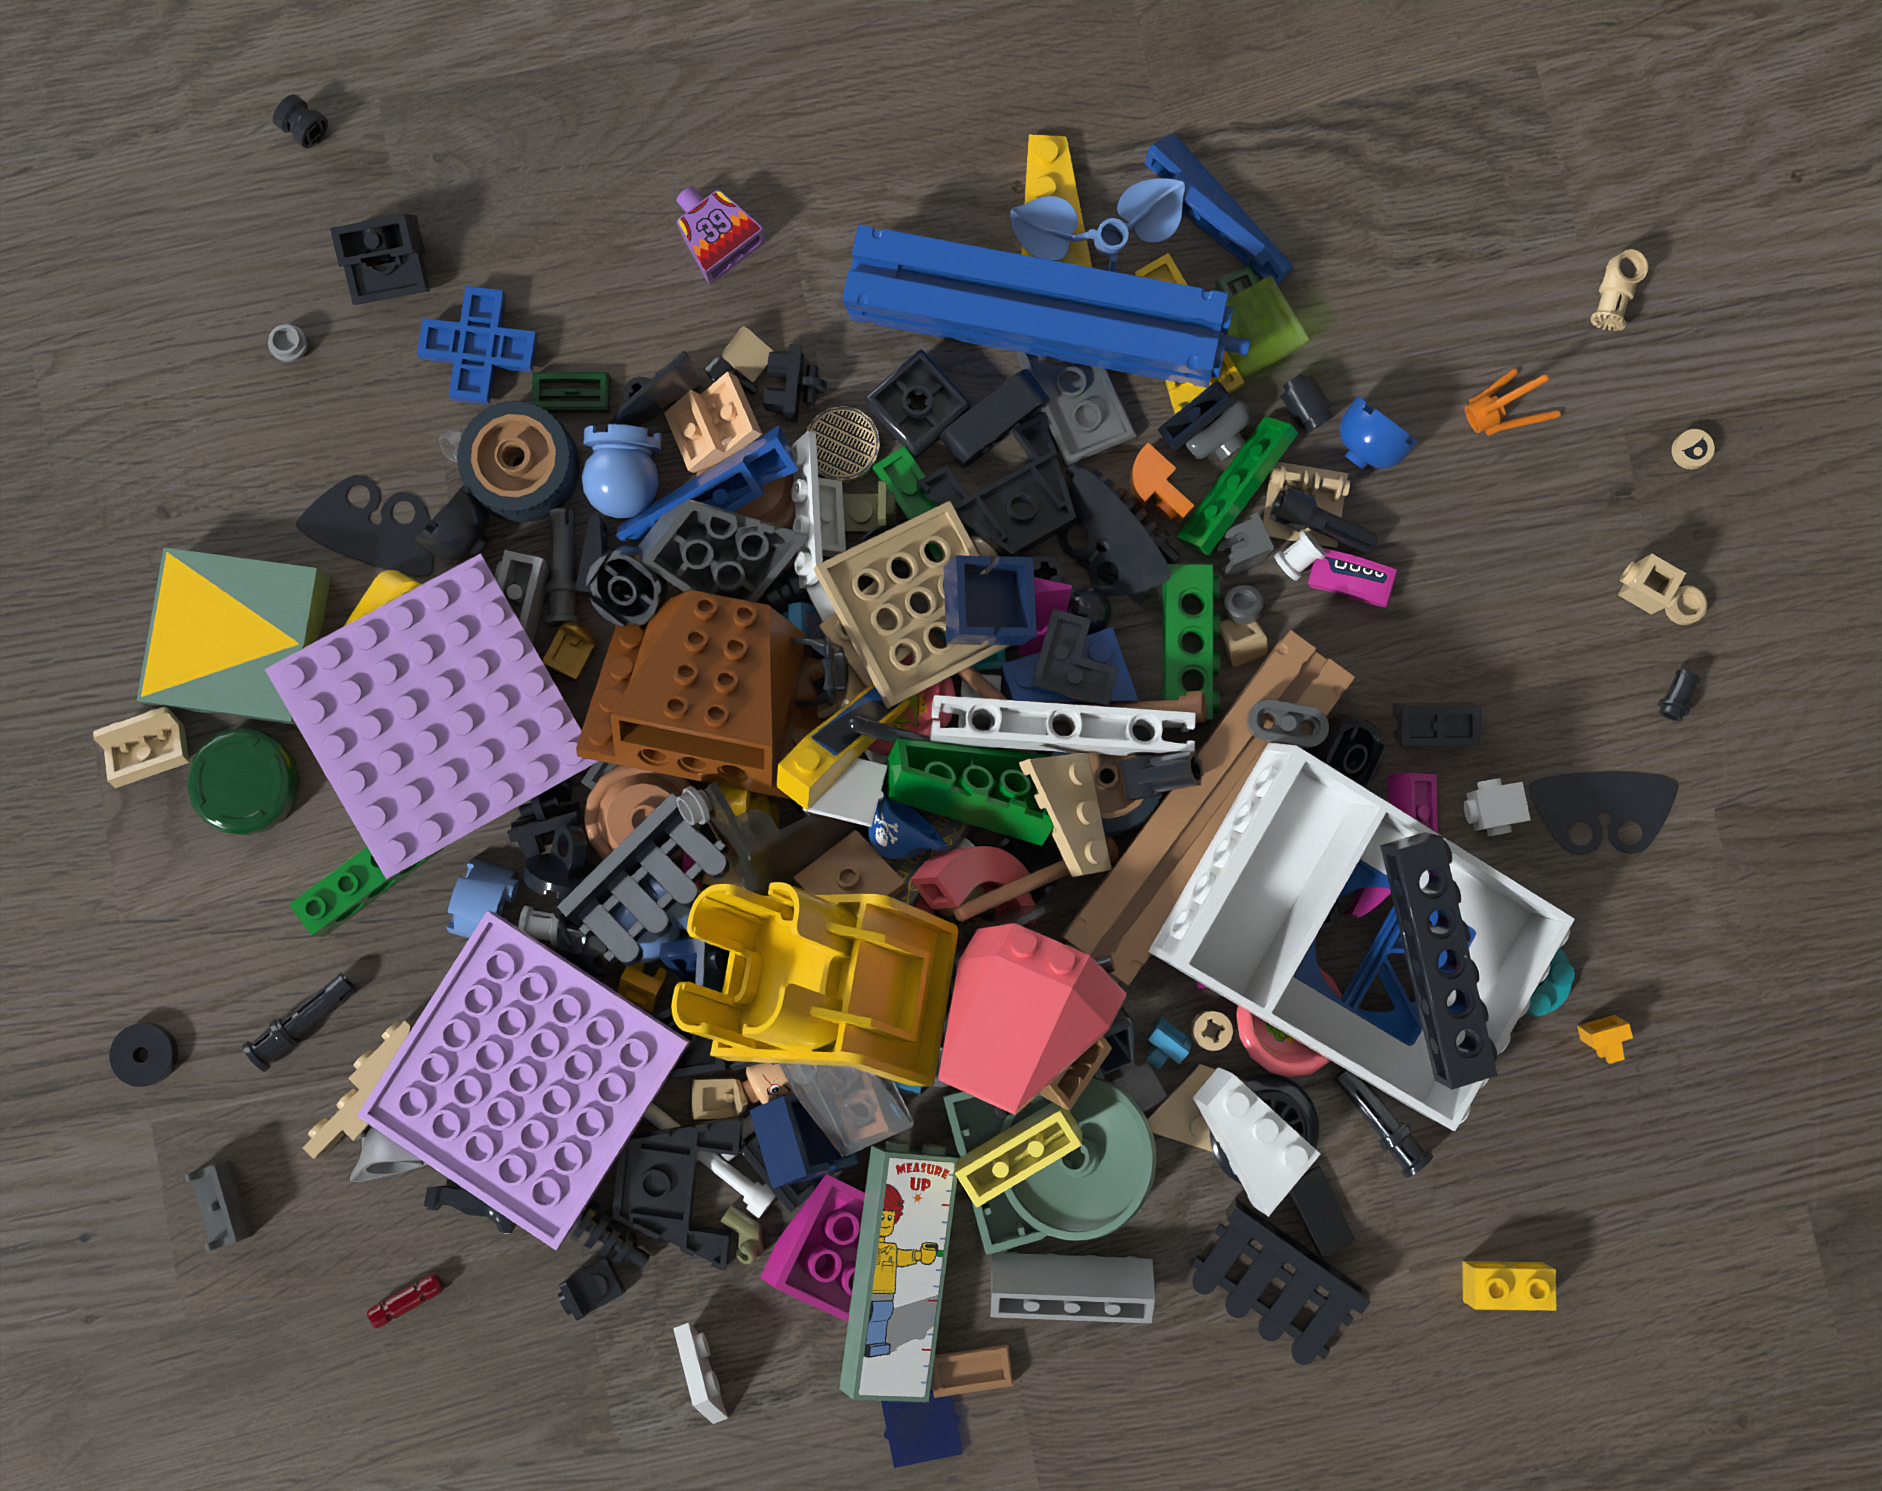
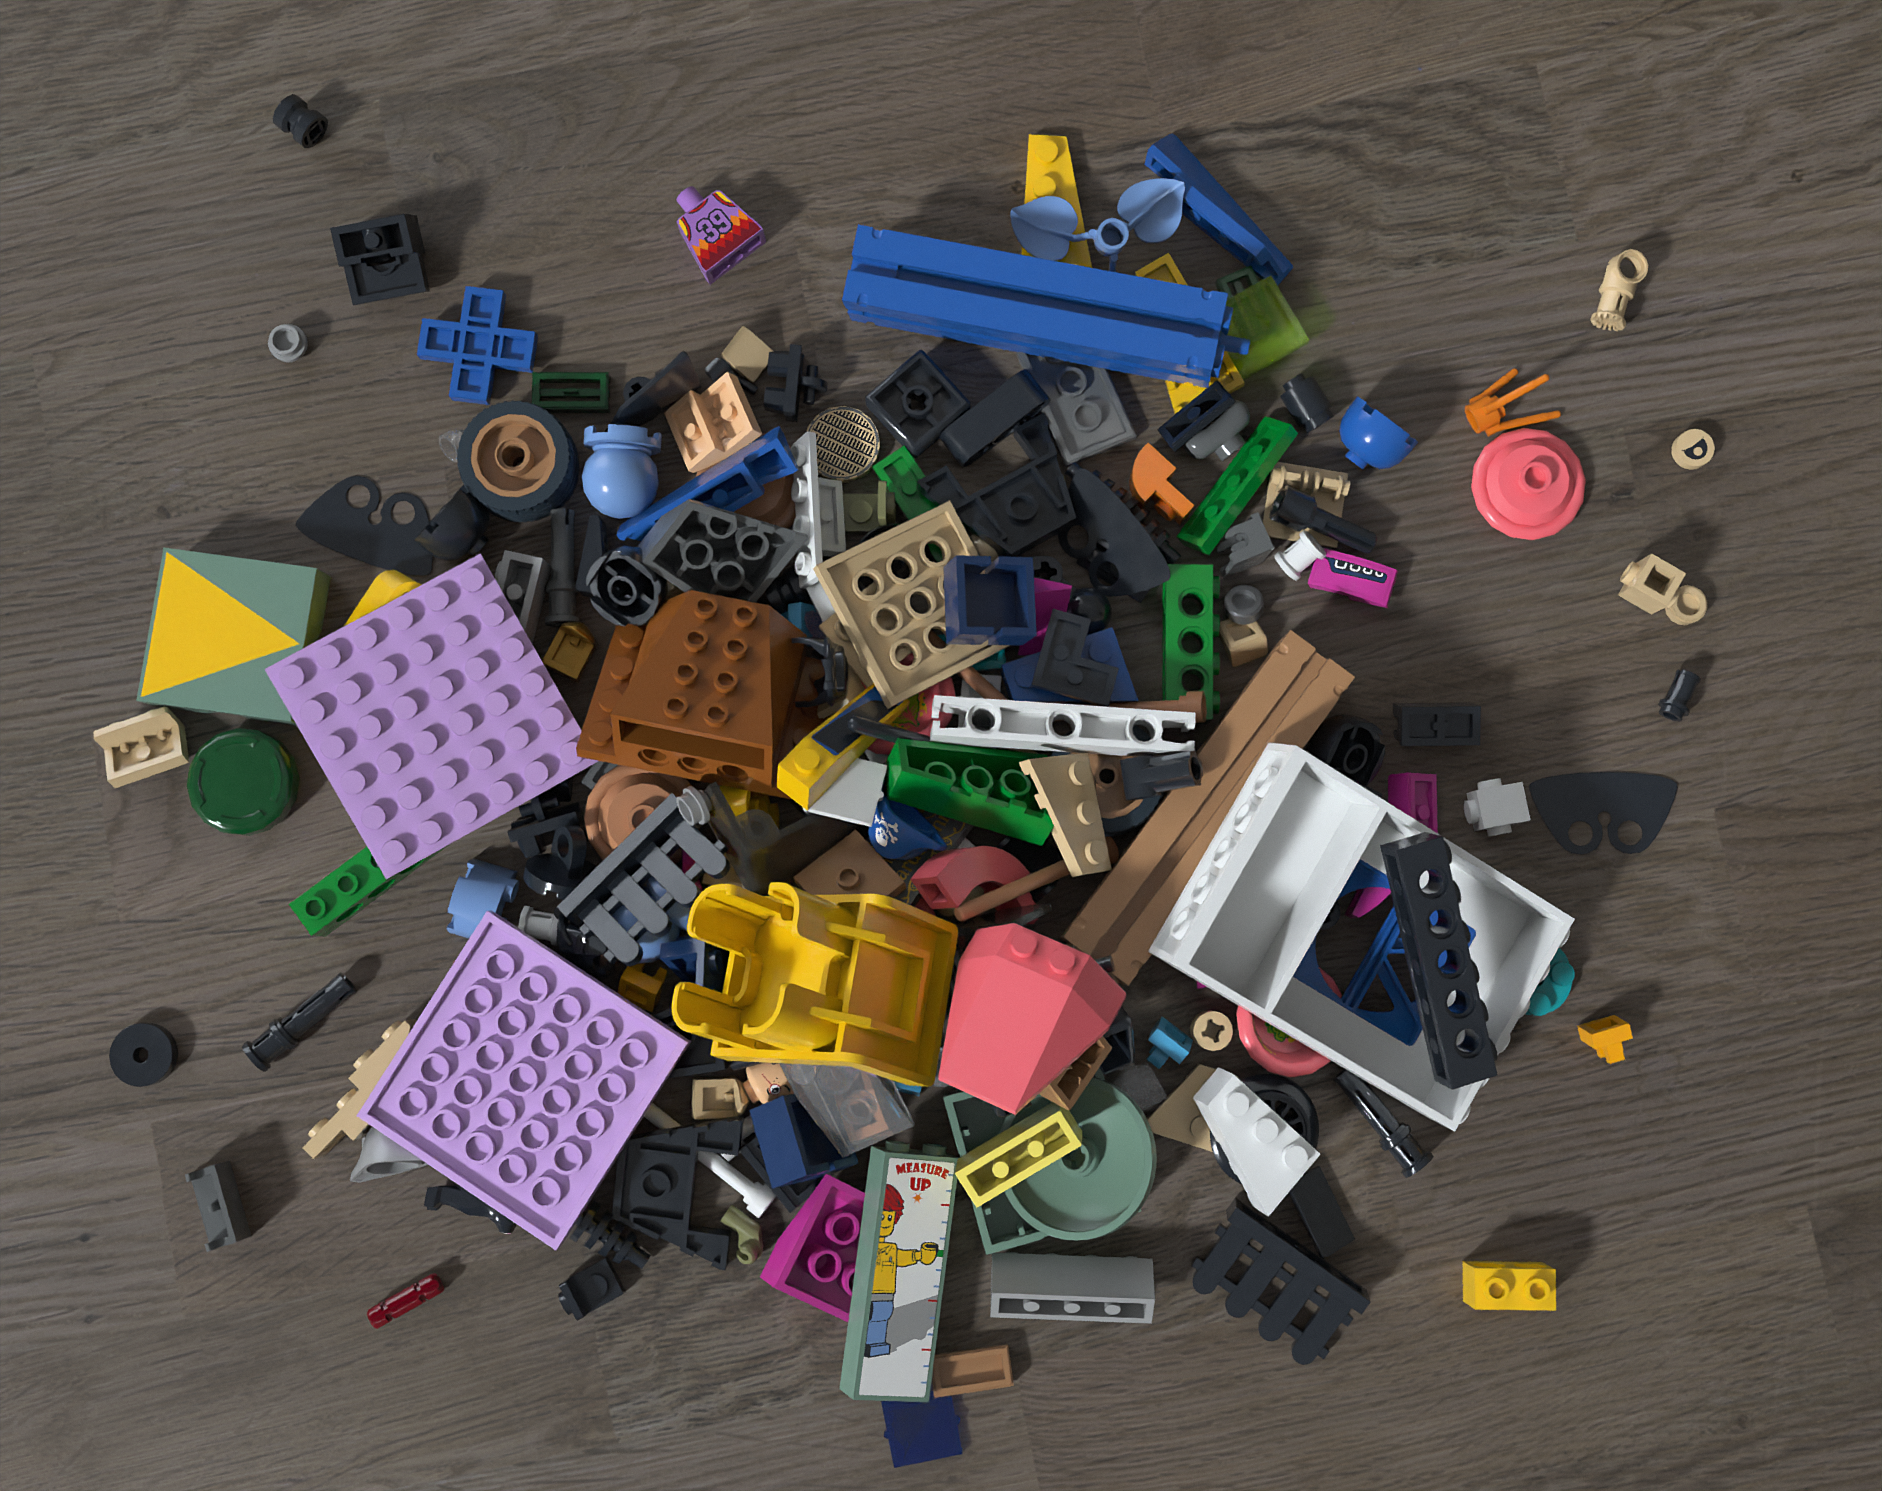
white wing [673,1323,728,1424] -> none
dark grey plate [1246,699,1329,749] -> none
none -> coral piece [1471,428,1586,540]

